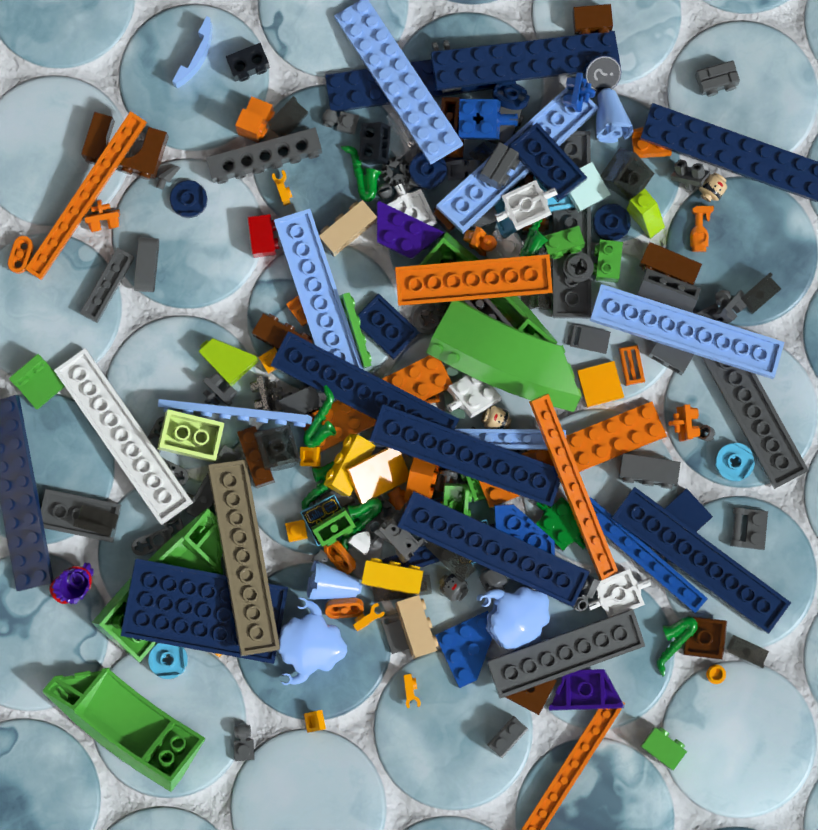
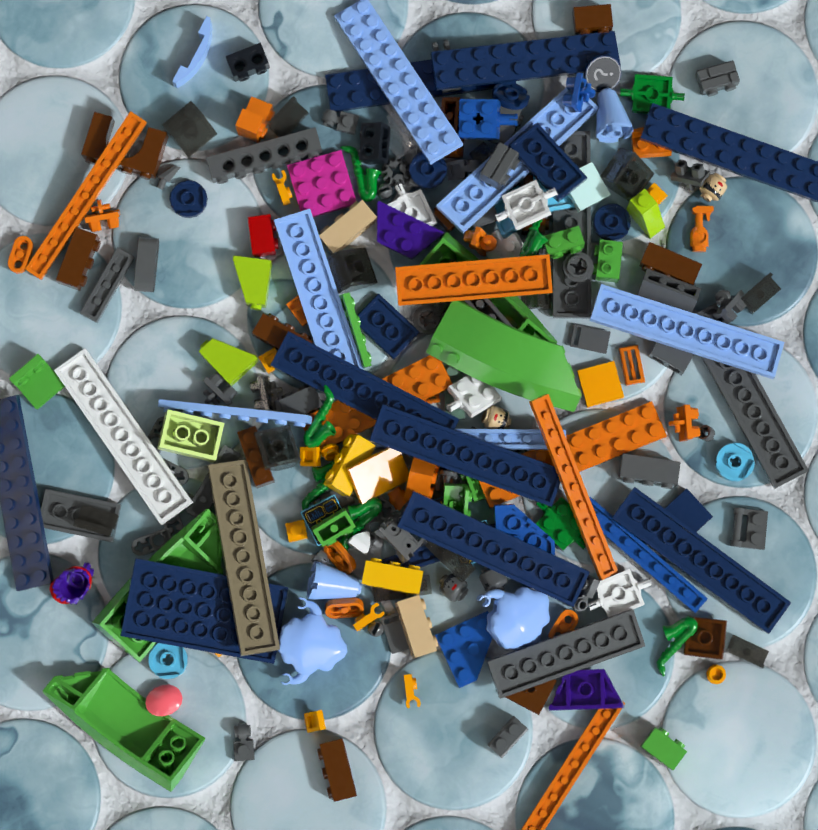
none -> reddish brown brick [56,227,101,291]
none -> coral hat [145,684,183,716]
none -> clear smoke slope [162,101,217,158]
none -> lime slope [233,255,272,310]
none -> dark pink plate [287,150,356,217]
none -> reddish brown brick [317,738,357,802]
none -> light orange plate [321,443,340,461]
none -> clear smoke slope [327,247,378,294]
none -> dark grey hinge [368,621,384,637]
none -> orange plate [548,610,578,639]
none -> green plate [620,74,685,114]
none -> light orange plate [647,182,668,206]

